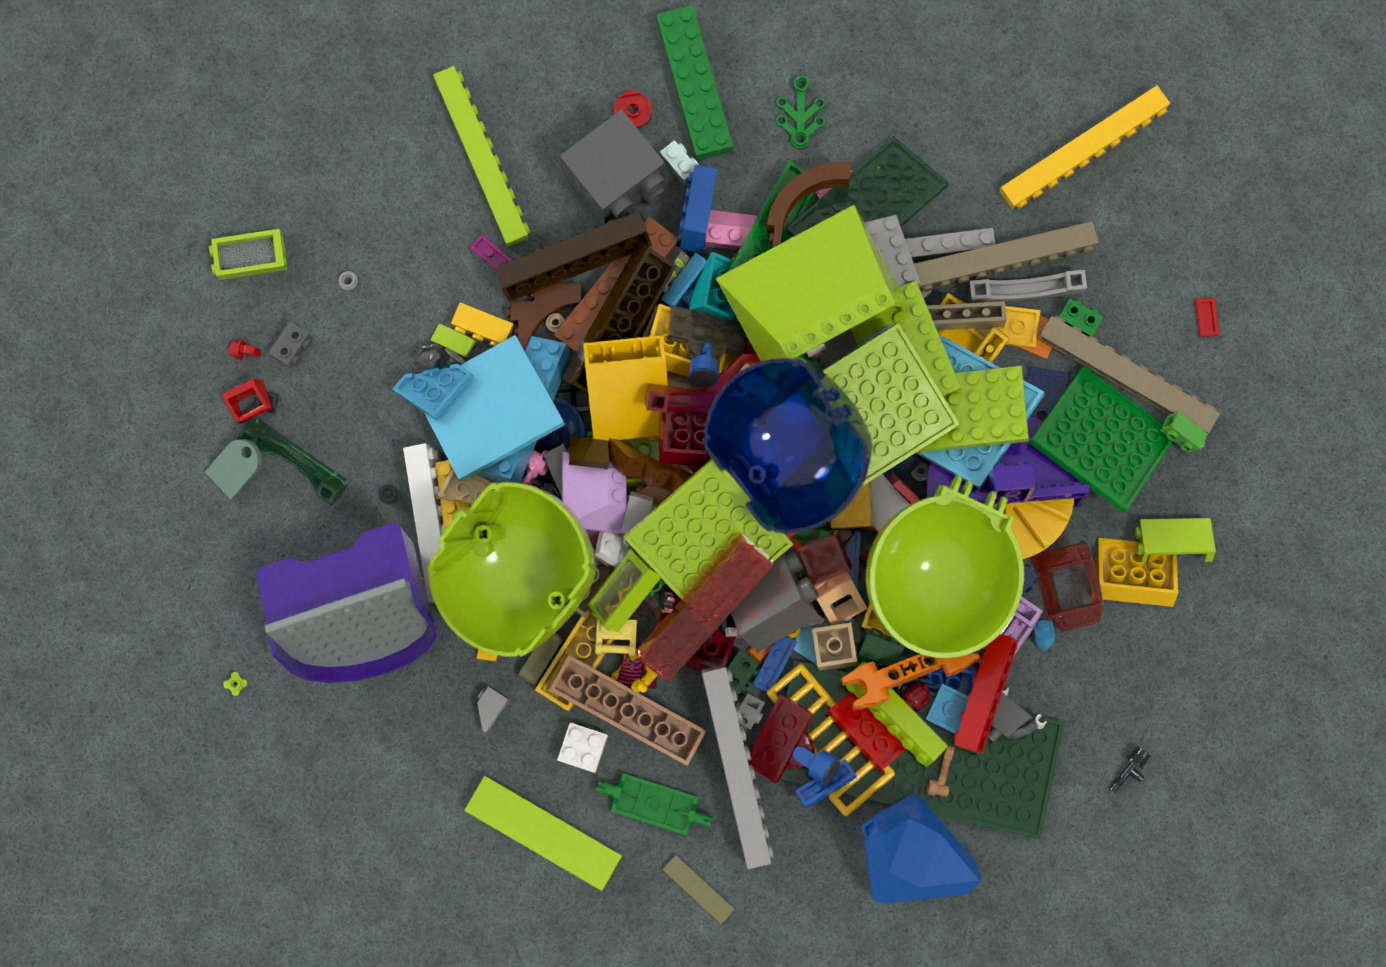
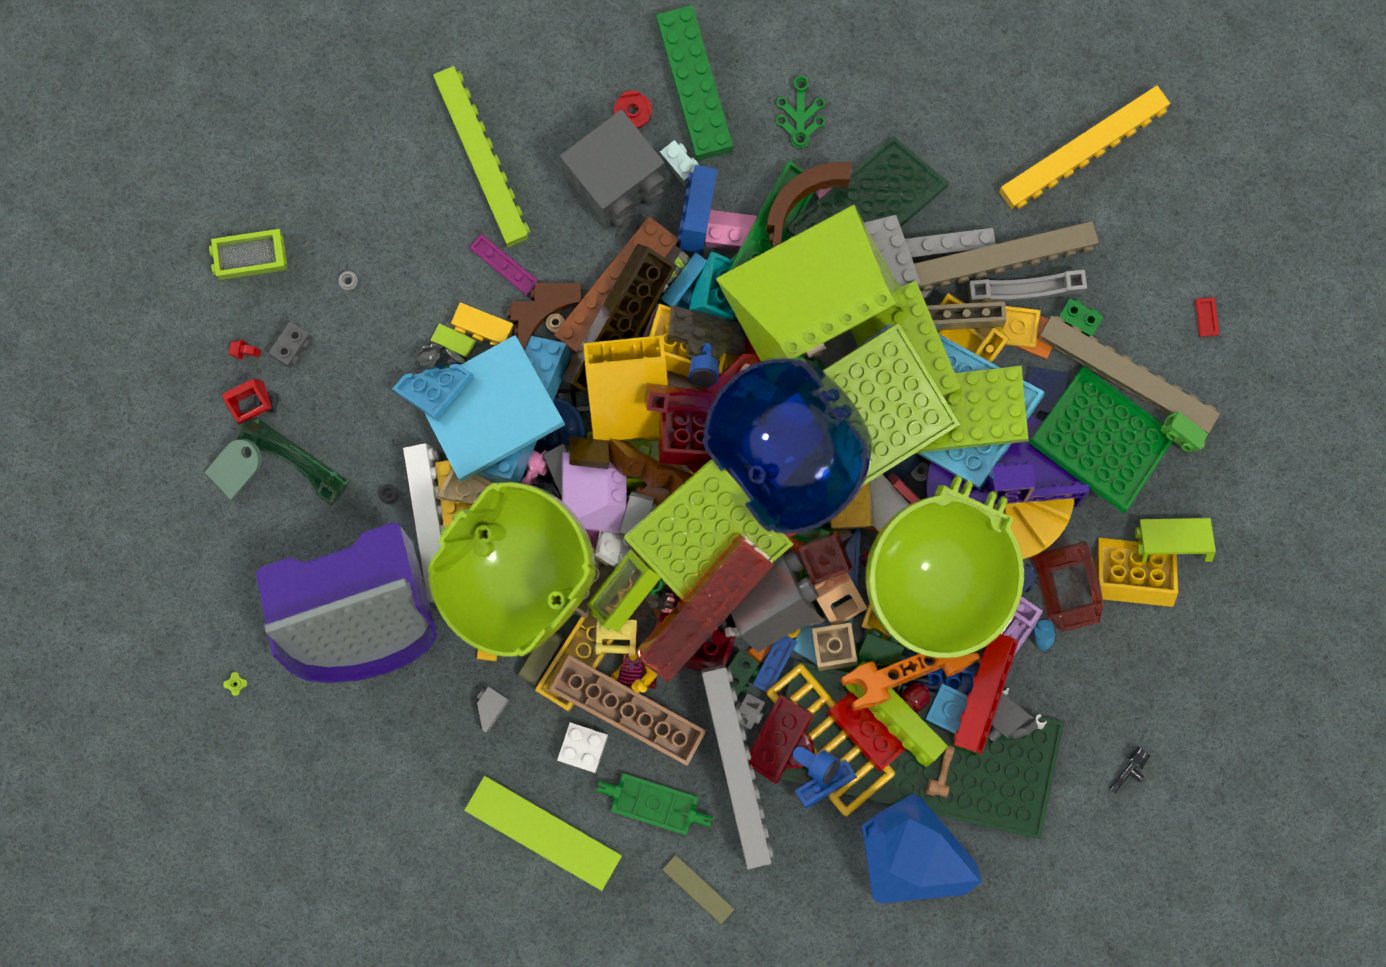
dark brown brick [494,211,653,302] -> none

